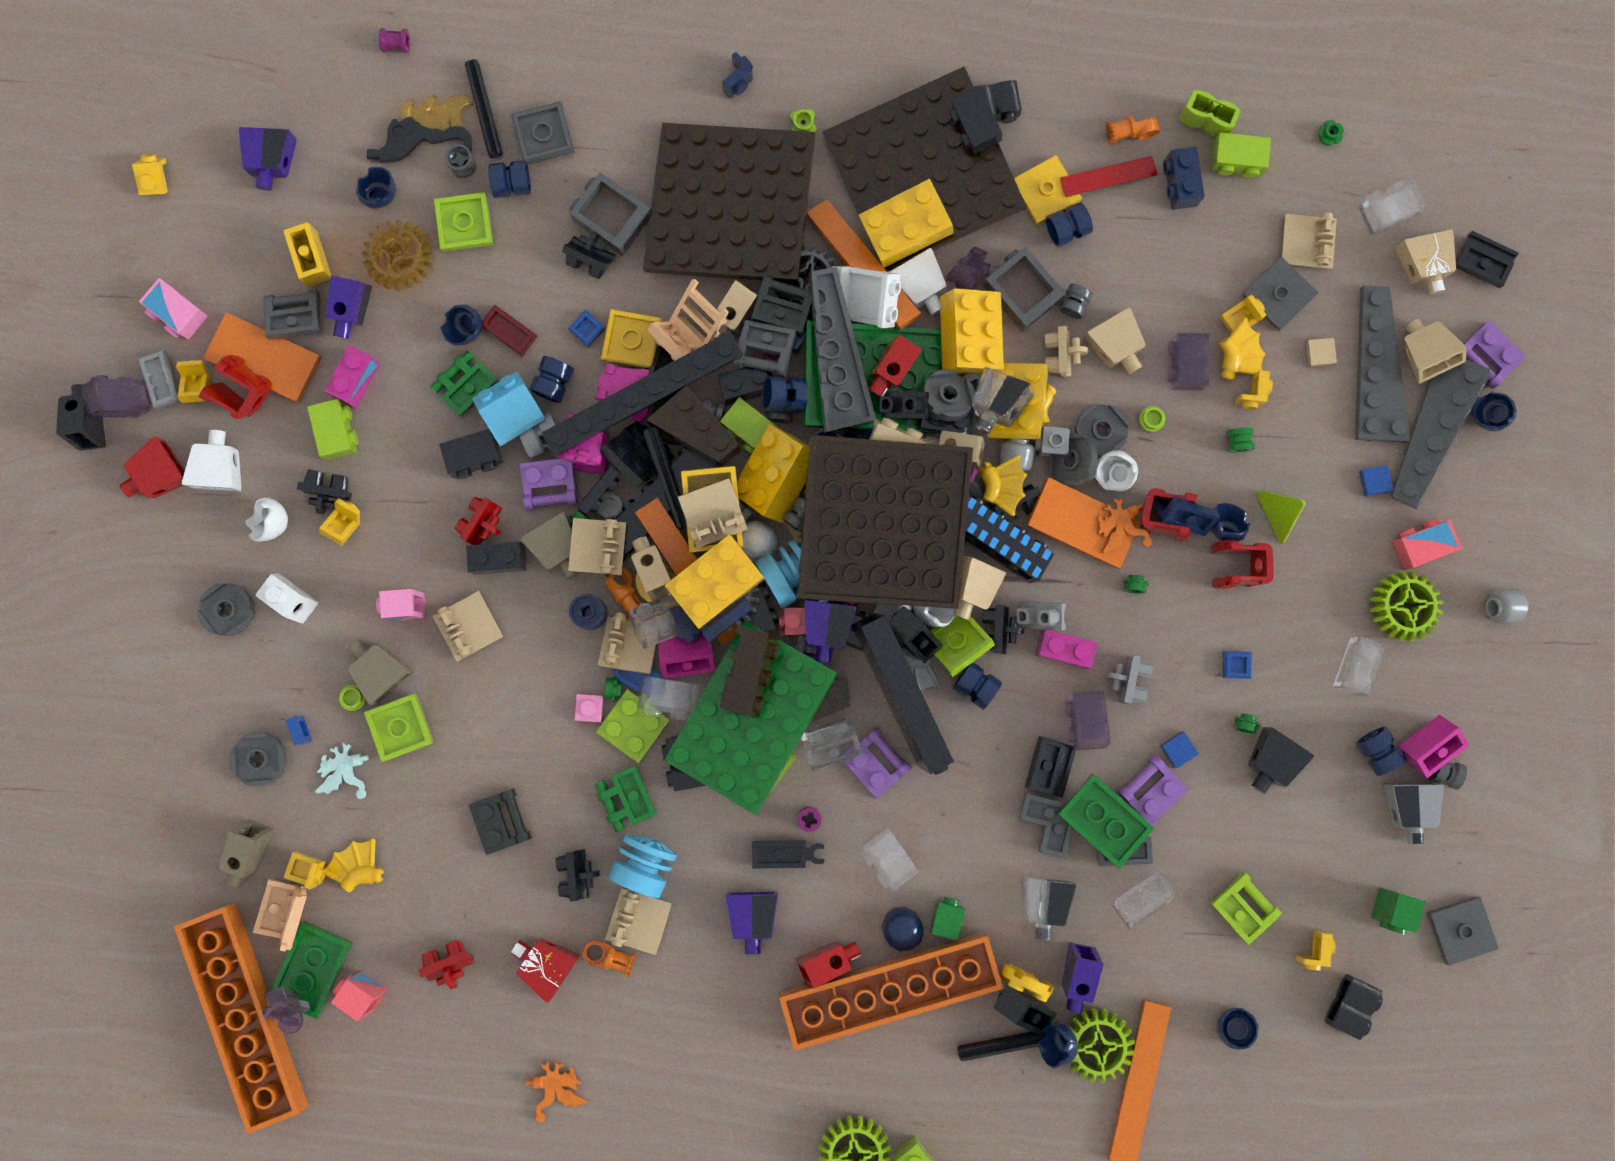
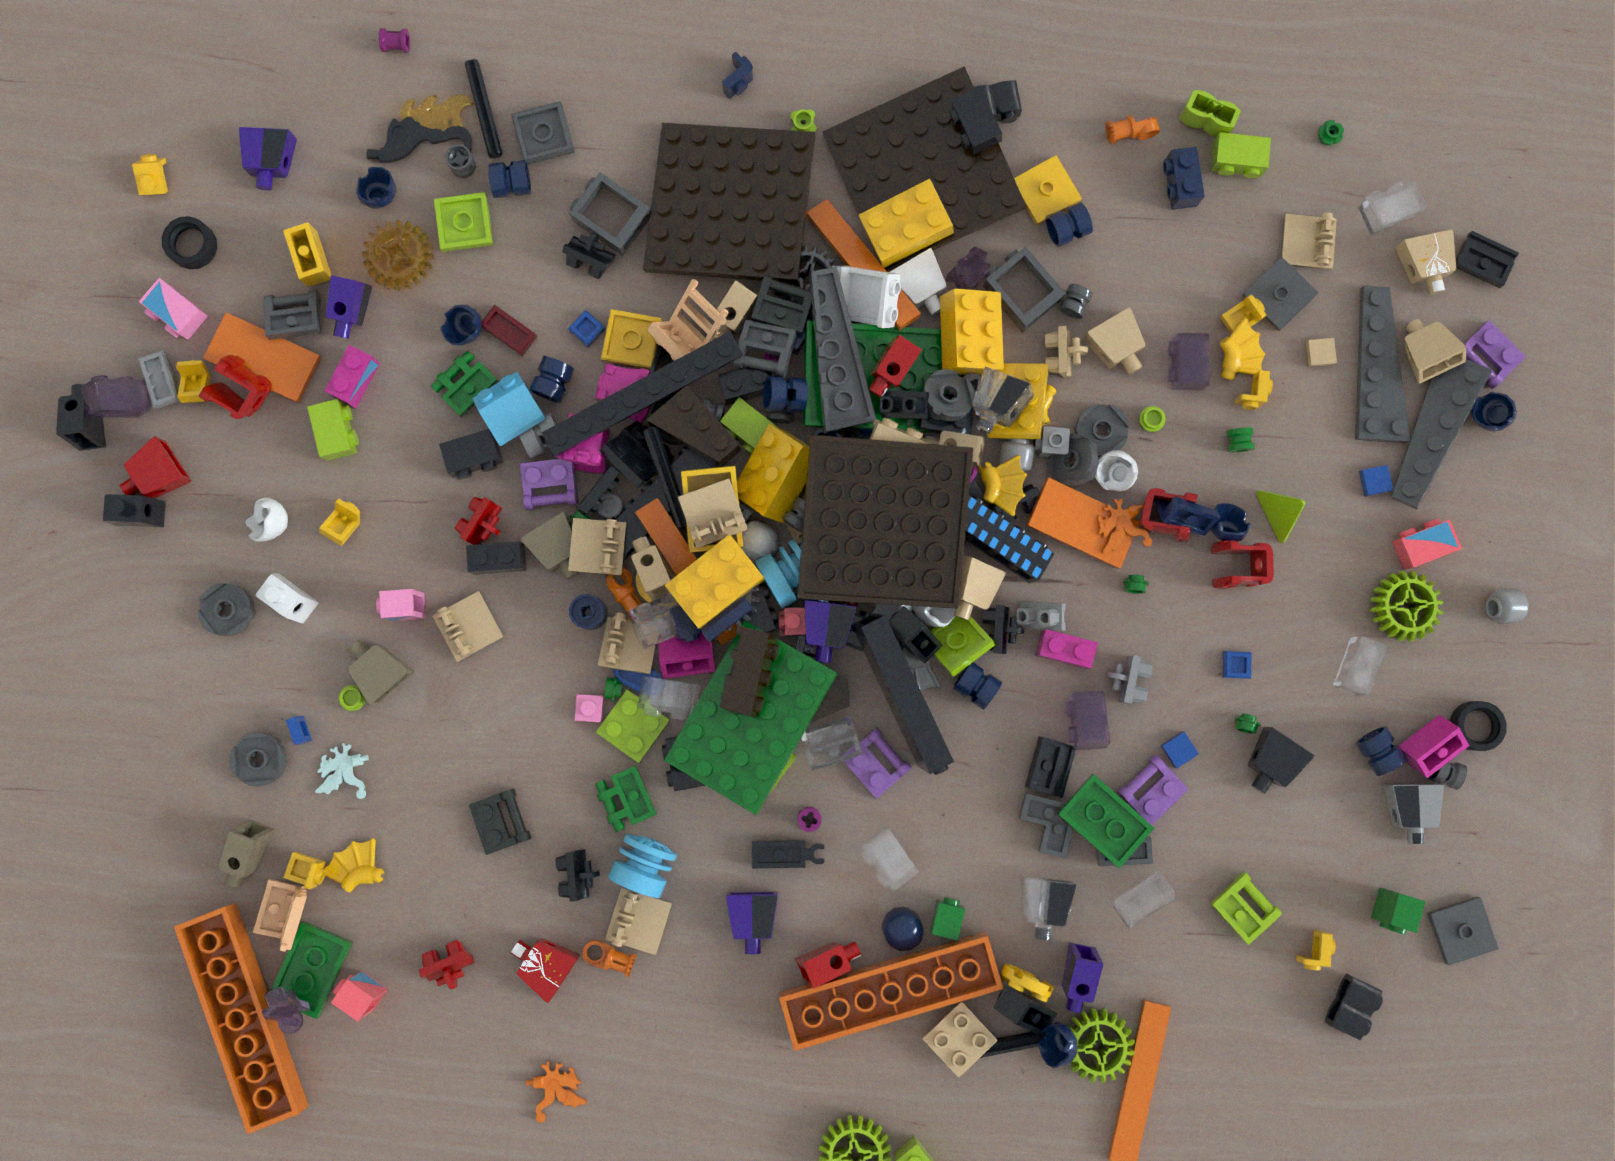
white torso [182,430,242,492] -> none
black hips [297,469,352,515] -> none
lime plate [364,694,434,762] -> none
red sticker [1060,156,1158,197] -> none
dark blue hair [1217,1008,1259,1050] -> none
none -> black torso [103,494,166,527]
none -> black tyre [161,216,217,269]
none -> tan hinge [922,1001,998,1078]
none -> black tyre [1450,701,1507,751]

